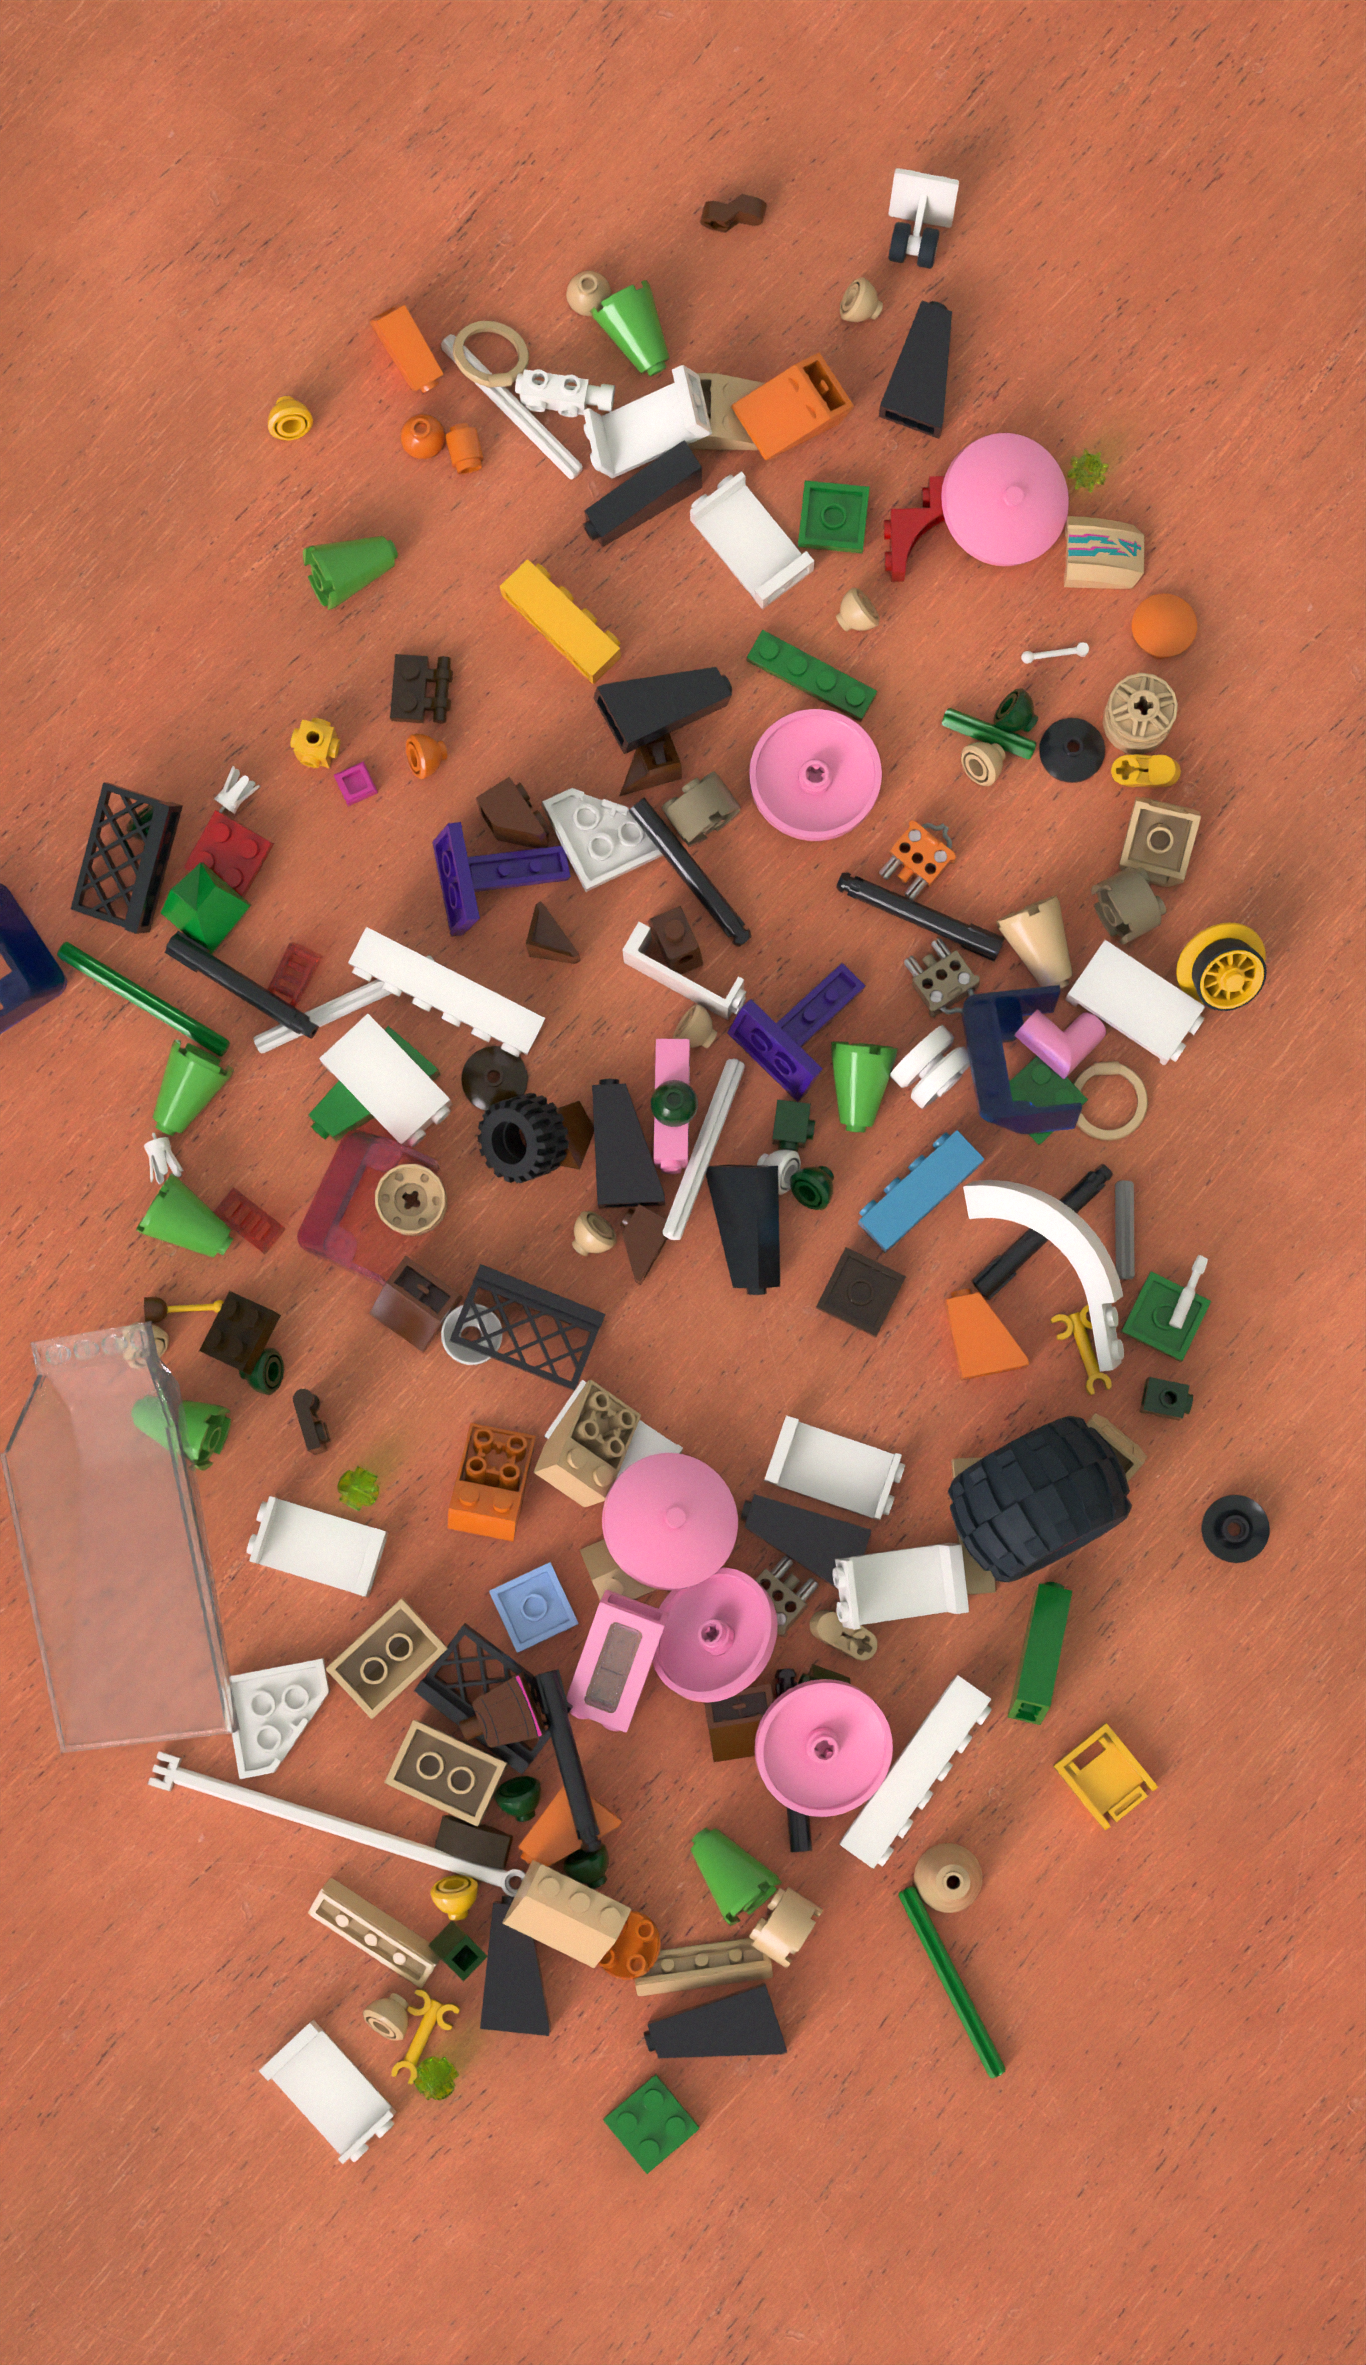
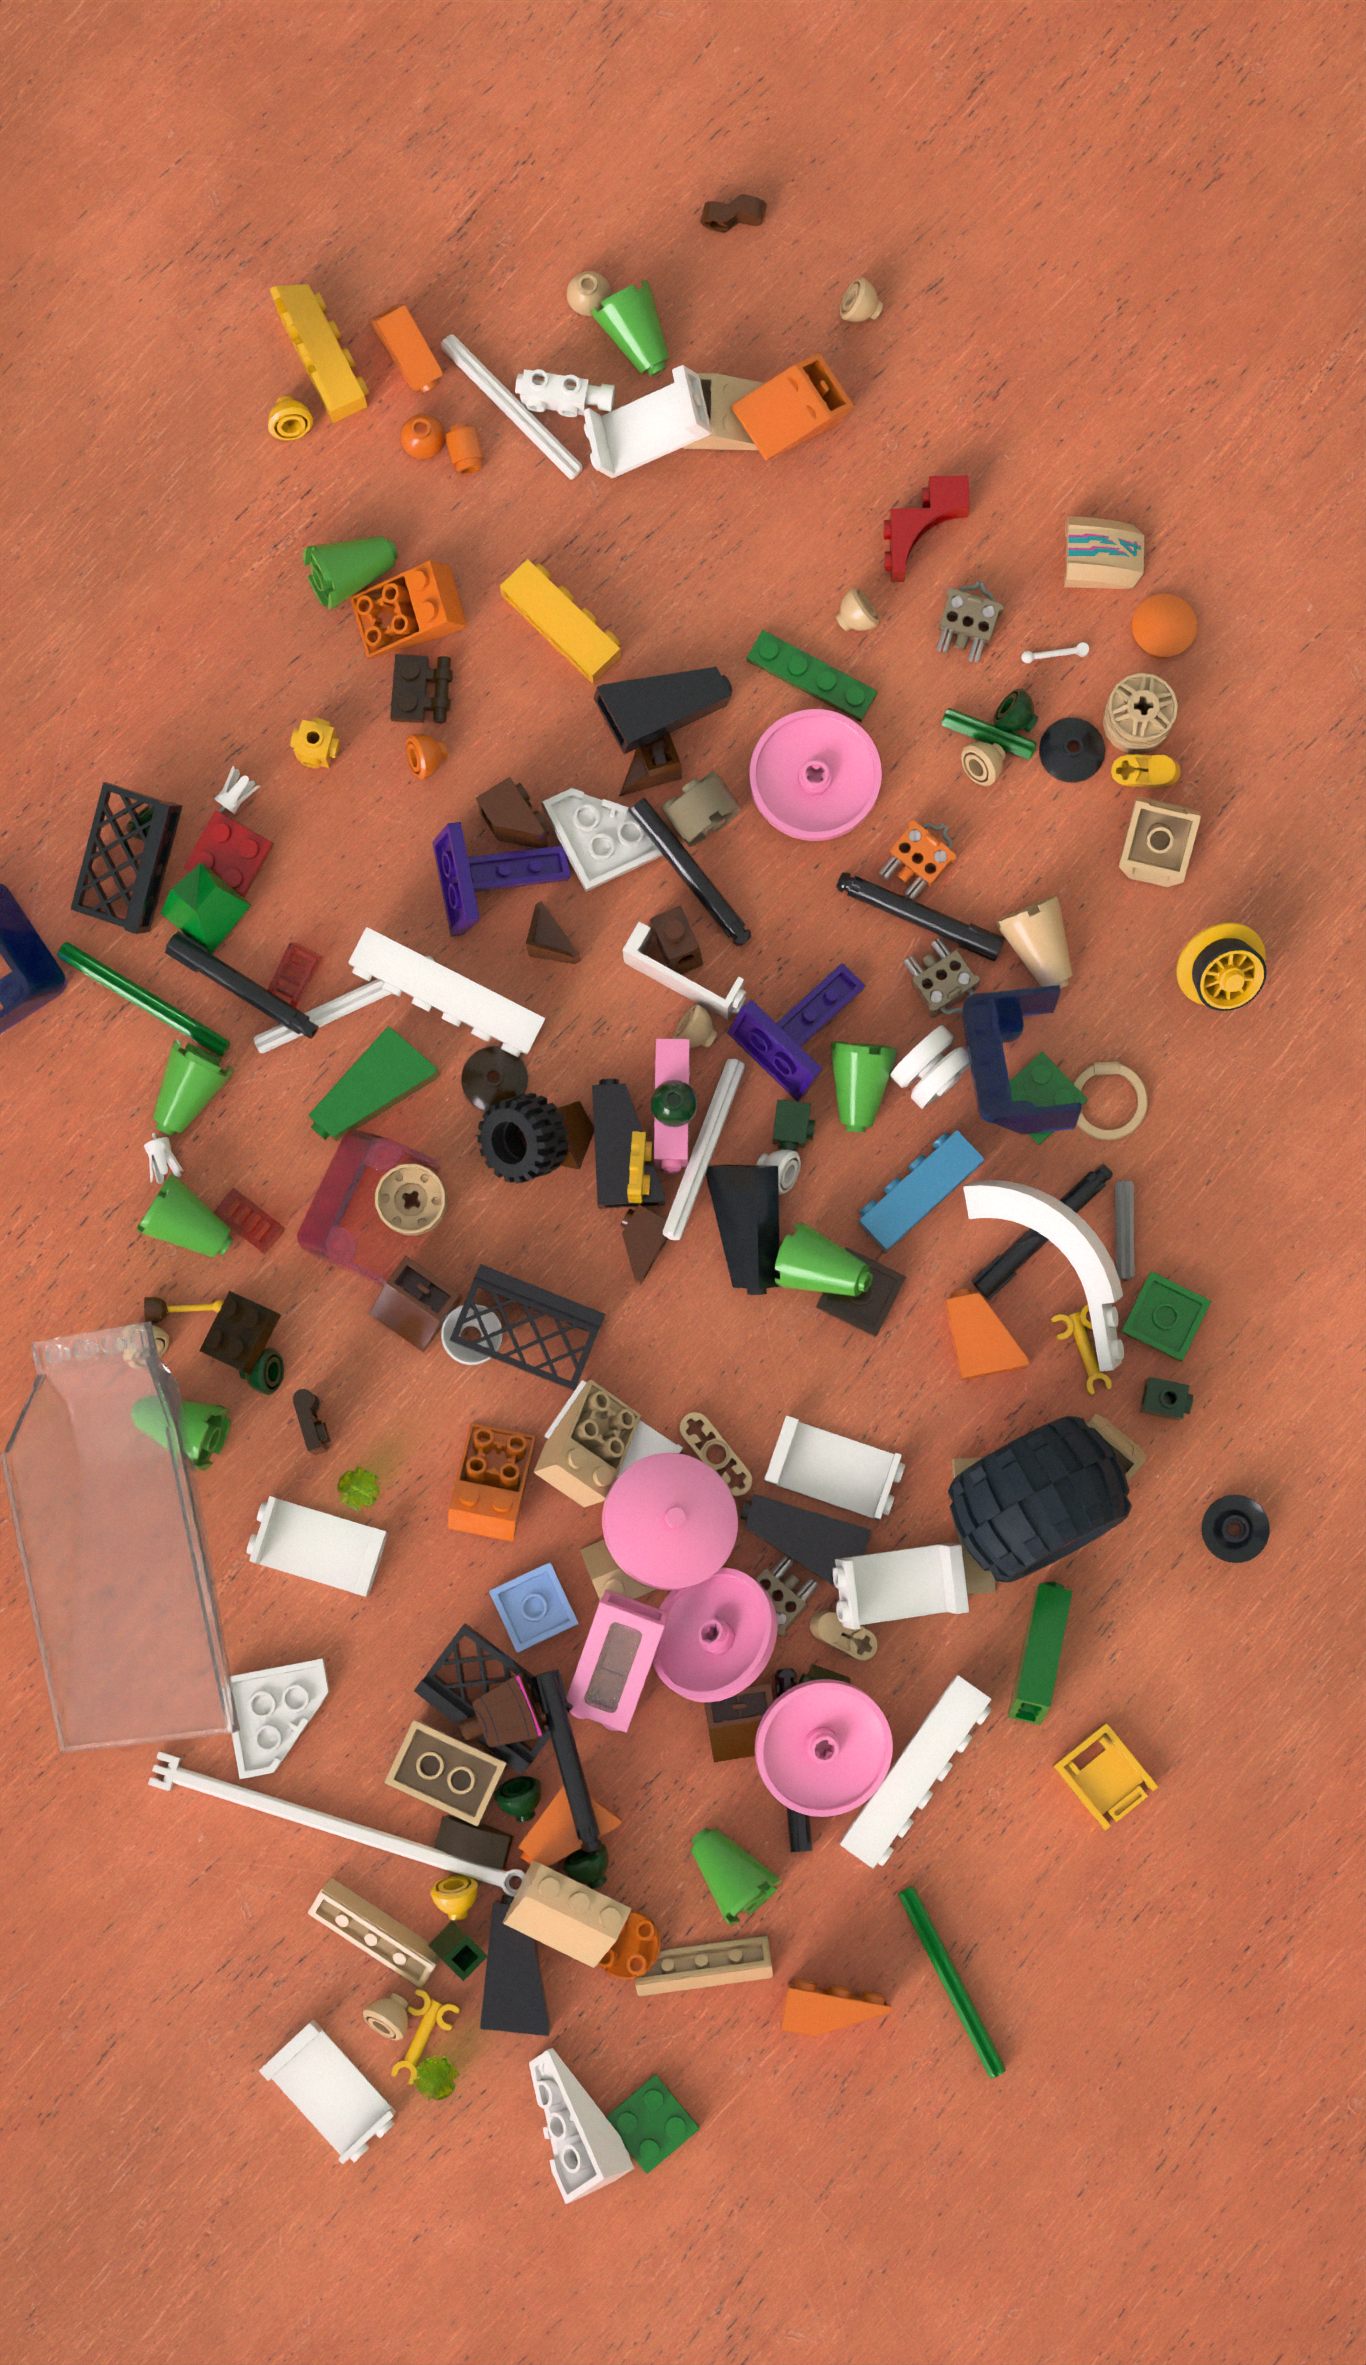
white panel [319,1014,452,1149] -> none
tan slope [326,1597,448,1719] -> none
dark pink tile [334,761,378,807] -> none
tan piece [453,321,529,388] -> none
tan brick [572,1211,617,1256] -> none
black slope [583,440,702,547] -> none
black slope [643,1982,787,2058] -> none
white panel [690,471,814,610] -> none
tan brick [749,1887,823,1968] -> none
dark green brick [790,1166,834,1210] -> none
green plate [798,480,870,554] -> none
black slope [879,301,952,439] -> none
white plate [889,168,959,269] -> none
tan cone [914,1843,983,1913] -> none
bright pink dish [941,433,1069,566] -> none
bright pink brick [1014,1009,1106,1079] -> none
white panel [1065,940,1205,1066] -> none
clear neon green gear [1067,449,1109,493] -> none
dark tan brick [1091,867,1166,945] -> none
white piece [1169,1255,1208,1329] -> none
none -> yellow wedge [270,284,369,423]
none -> orange slope [350,560,467,658]
none -> white wedge [529,2048,634,2204]
none -> yellow wing [627,1131,653,1203]
none -> tan beam [680,1412,752,1496]
none -> bright green cone [775,1222,873,1296]
none -> orange slope [780,1978,892,2036]
none -> dark tan piece [936,581,1003,663]

